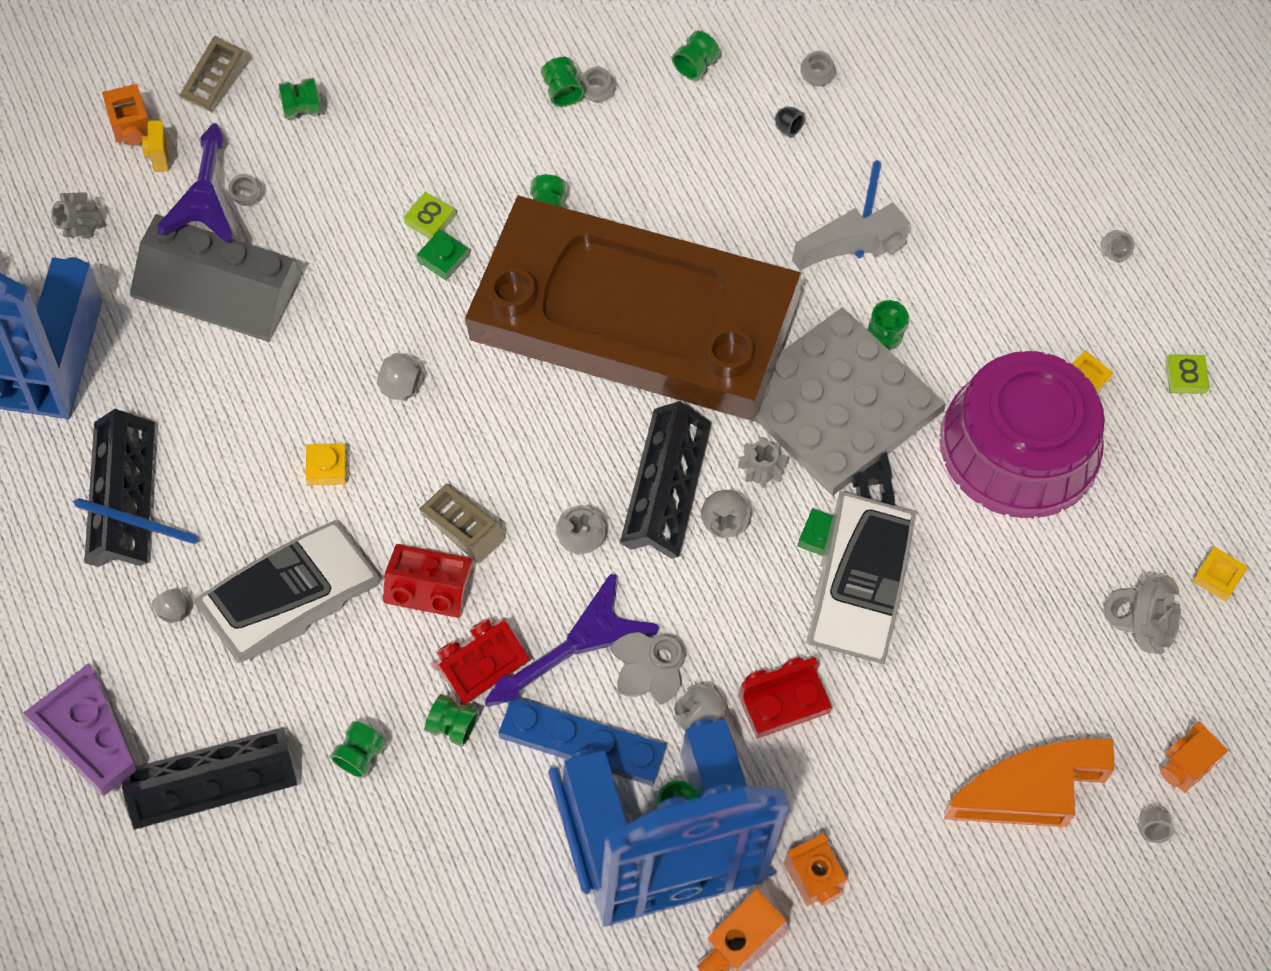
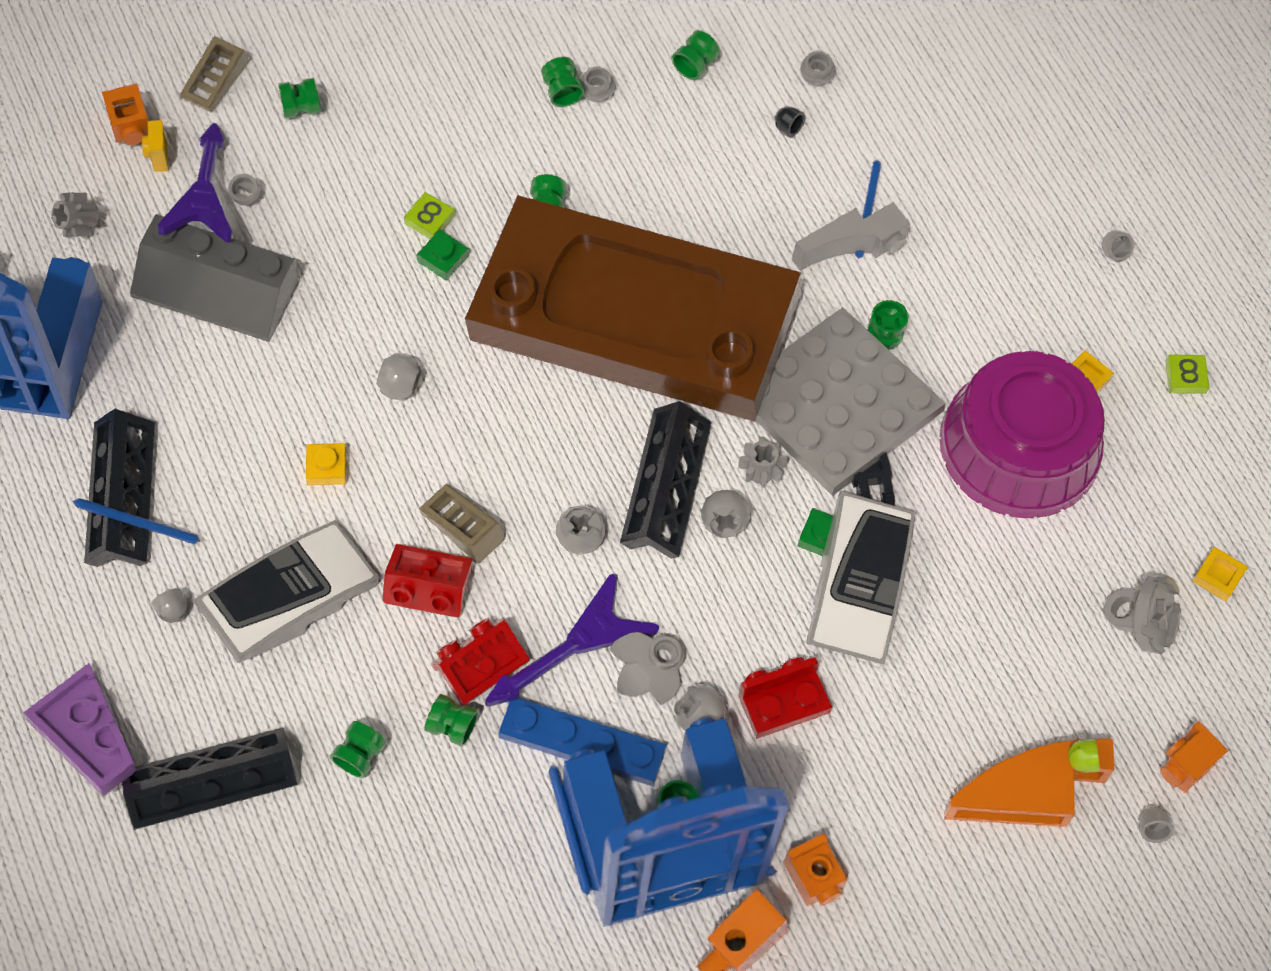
none -> lime hinge [1068,738,1099,773]

